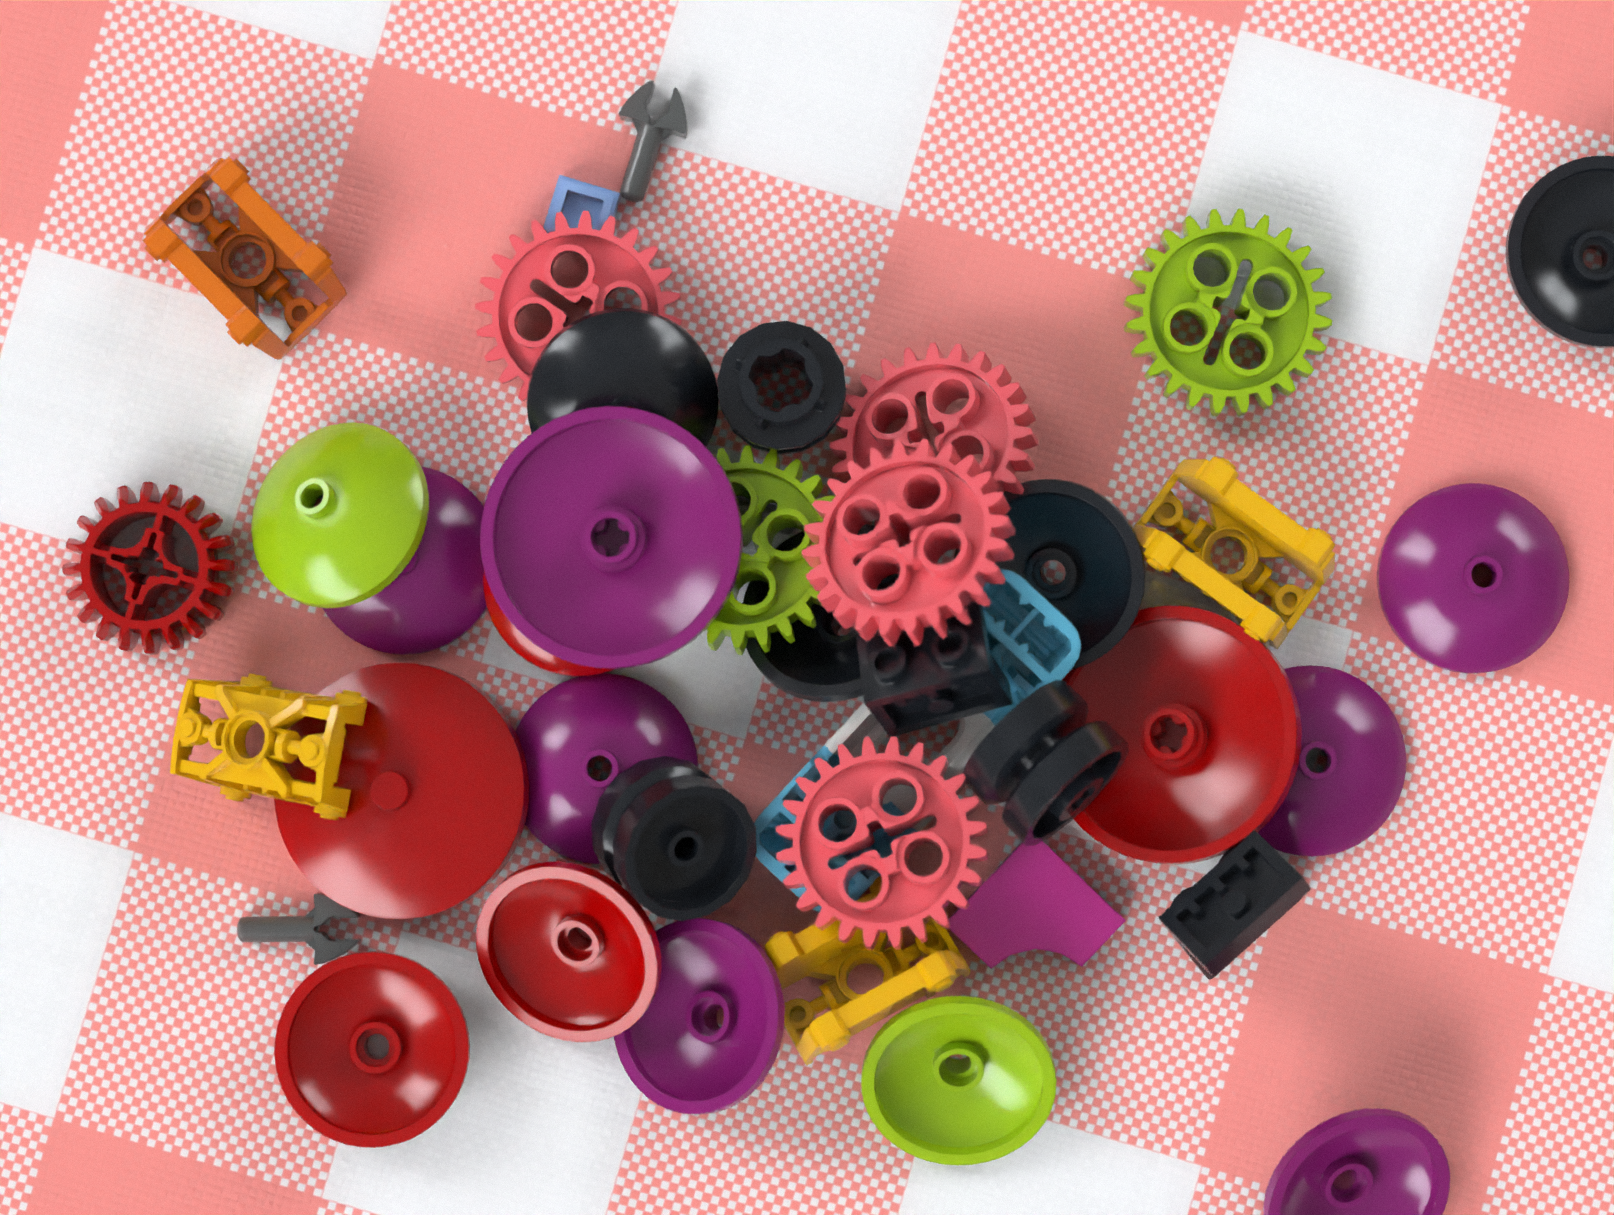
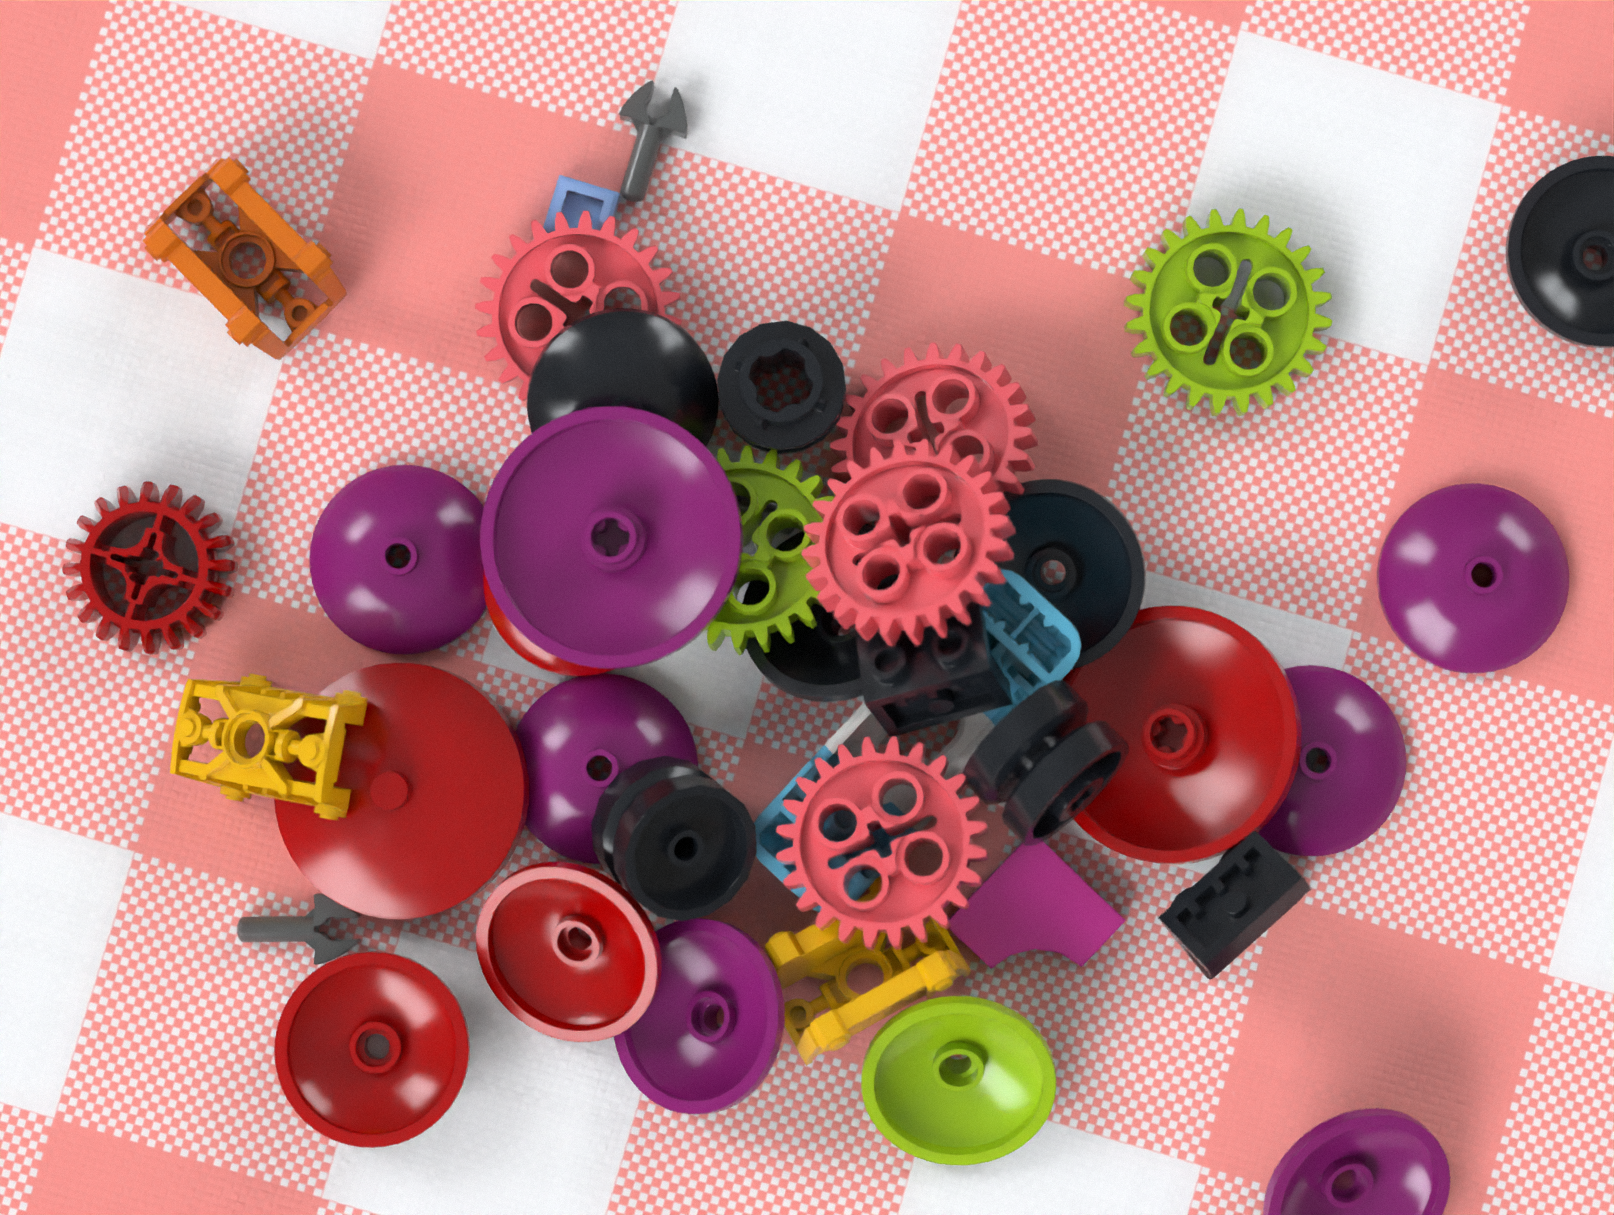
lime dish [251,422,429,608] -> none
yellow piece [1133,457,1335,649] -> none

